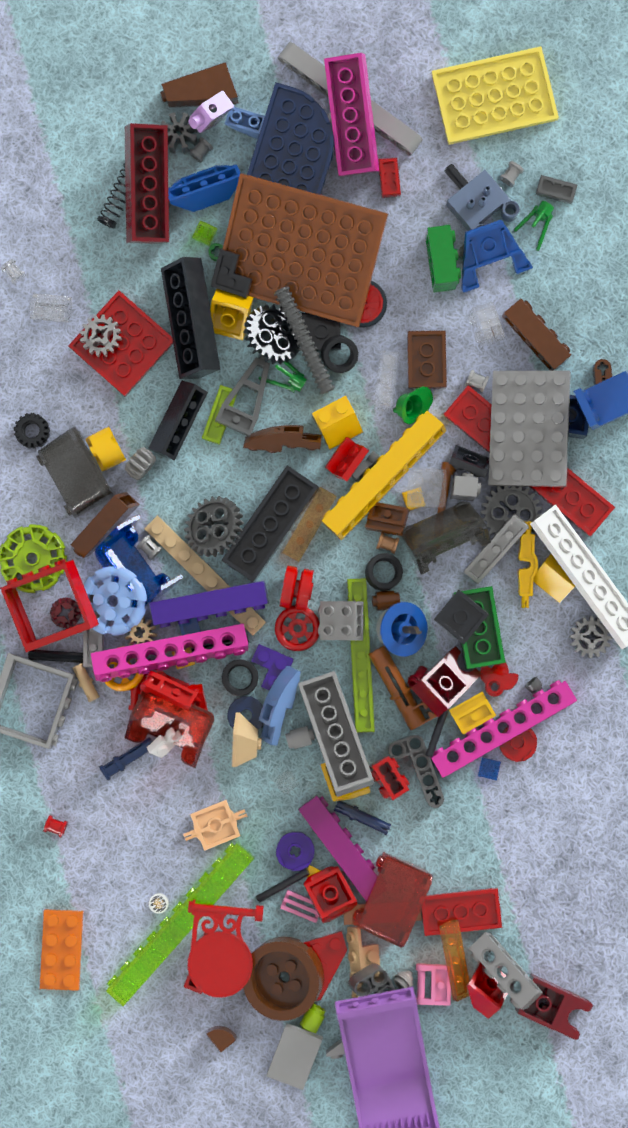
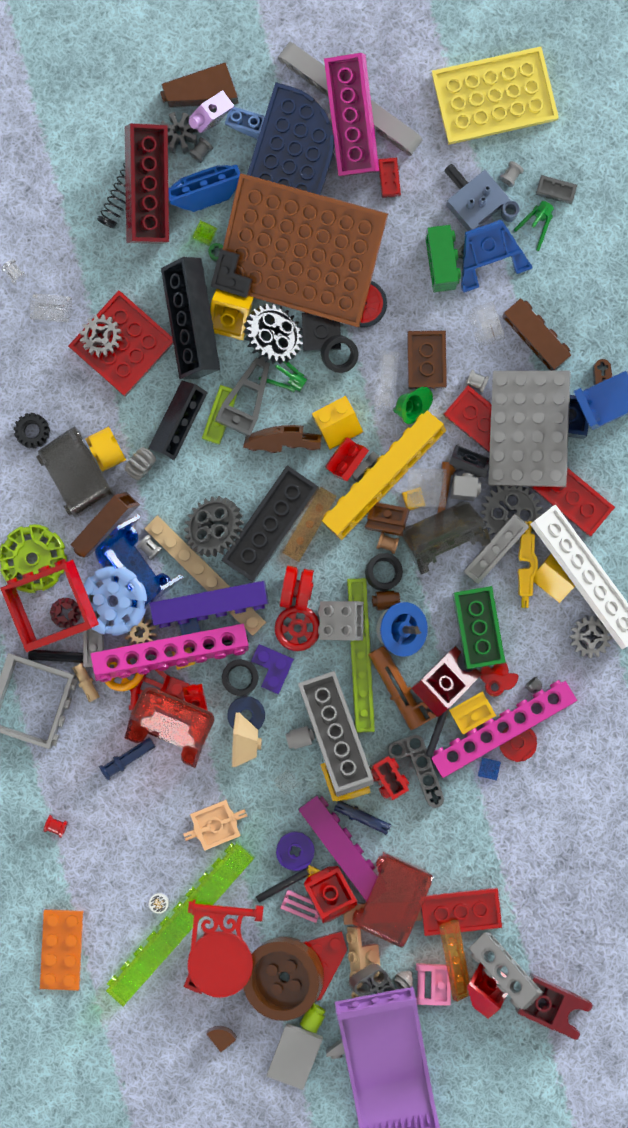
red plate [140,671,198,711] -> none
white plate [147,727,182,758] -> none
medium blue slope [259,666,301,745] -> none
dark grey piece [274,286,335,394] -> none
dark red pin [408,666,428,688] -> none
black plate [434,589,489,645] -> none

